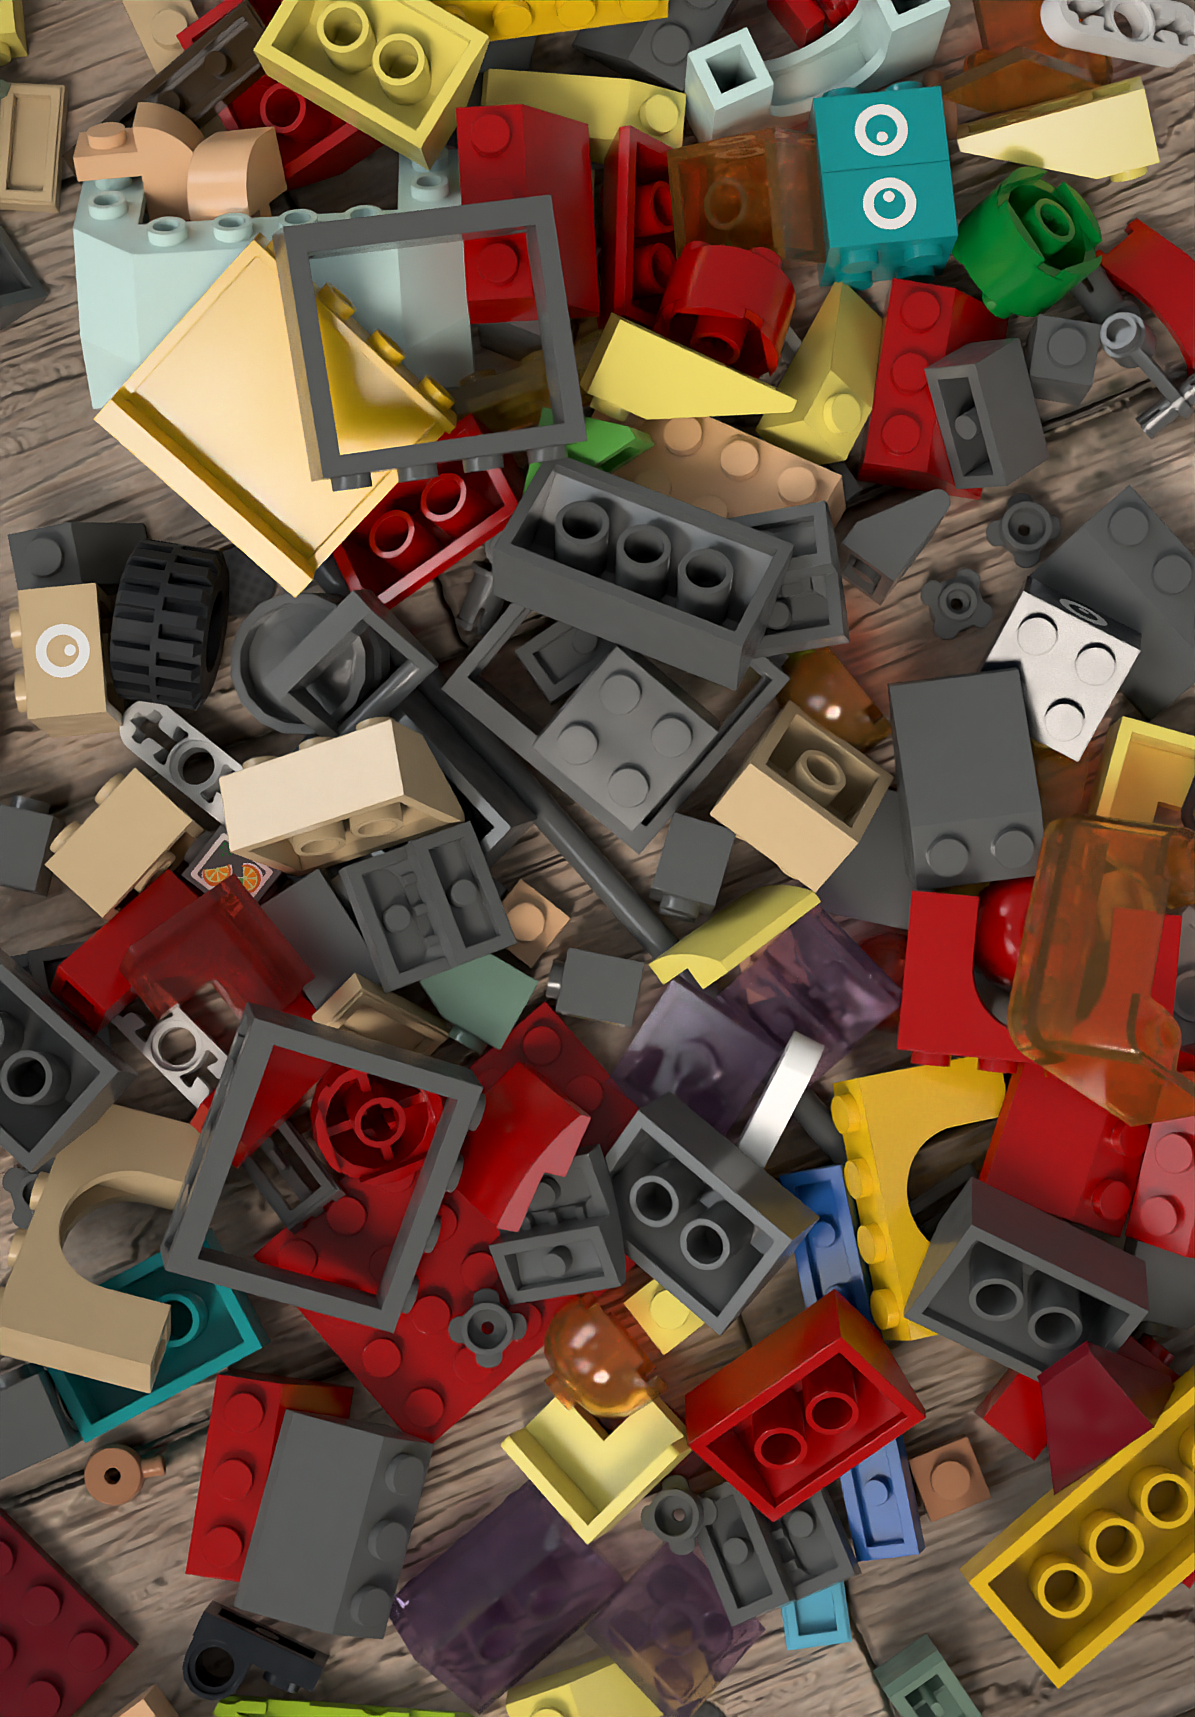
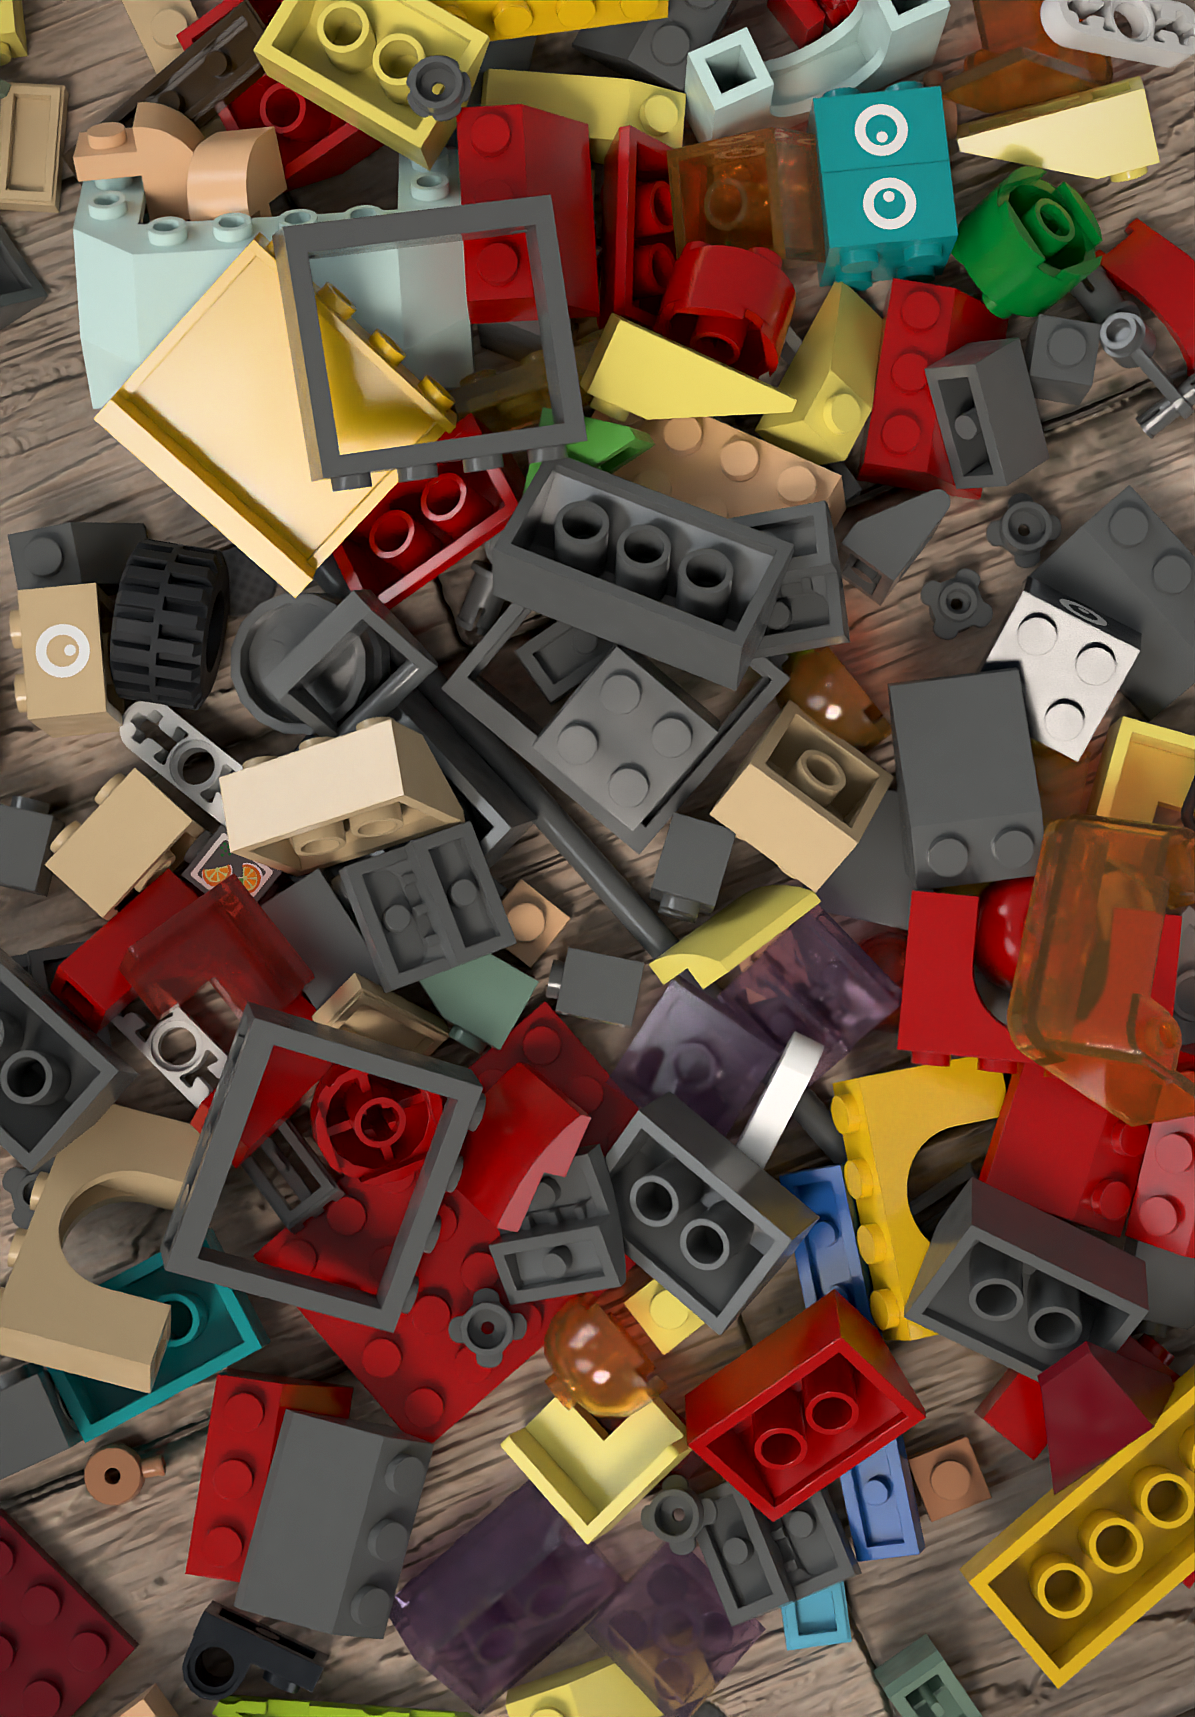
none -> dark grey plate [406,55,472,122]

